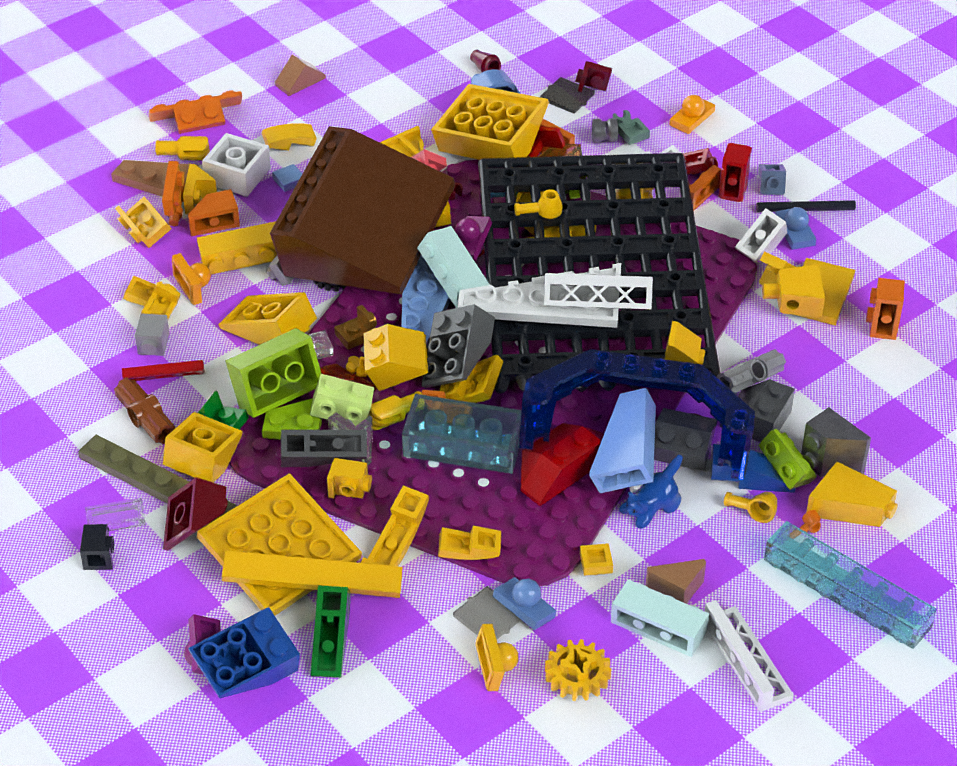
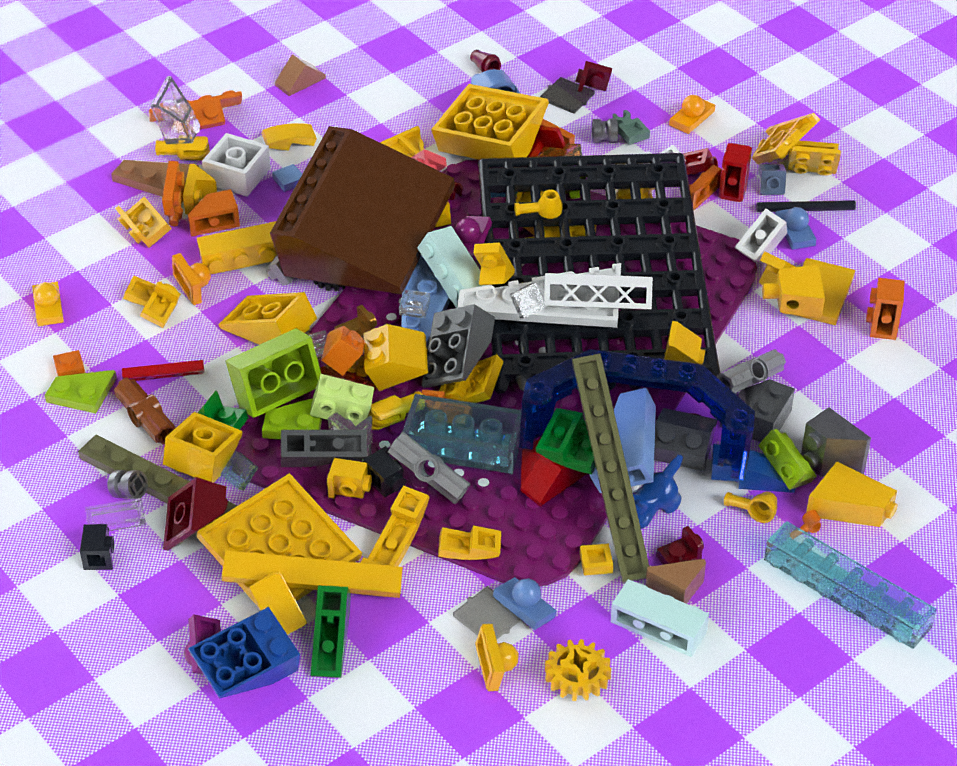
light grey brick [135,313,170,356] -> none
white fence [705,600,794,712] -> none
none -> yellow tile [32,281,64,326]
none -> lime wing [45,370,117,414]
none -> orange plate [53,350,85,376]
none -> flat silver wheel [107,470,148,499]
none -> clear slope [150,76,200,144]
none -> clear light blue tile [221,451,259,491]
none -> yellow slope [248,572,307,635]
none -> orange slope [321,326,365,376]
none -> black brick [363,446,406,497]
none -> light grey piece [388,432,470,504]
none -> clear plate [399,290,430,318]
none -> yellow slope [473,243,515,285]
none -> clear plate [510,283,546,319]
none -> green slope [536,408,596,474]
none -> olive plate [572,354,650,584]
none -> dark red bracket [656,526,704,565]
none -> yellow wing [752,113,820,164]
none -> yellow bracket [788,140,841,176]

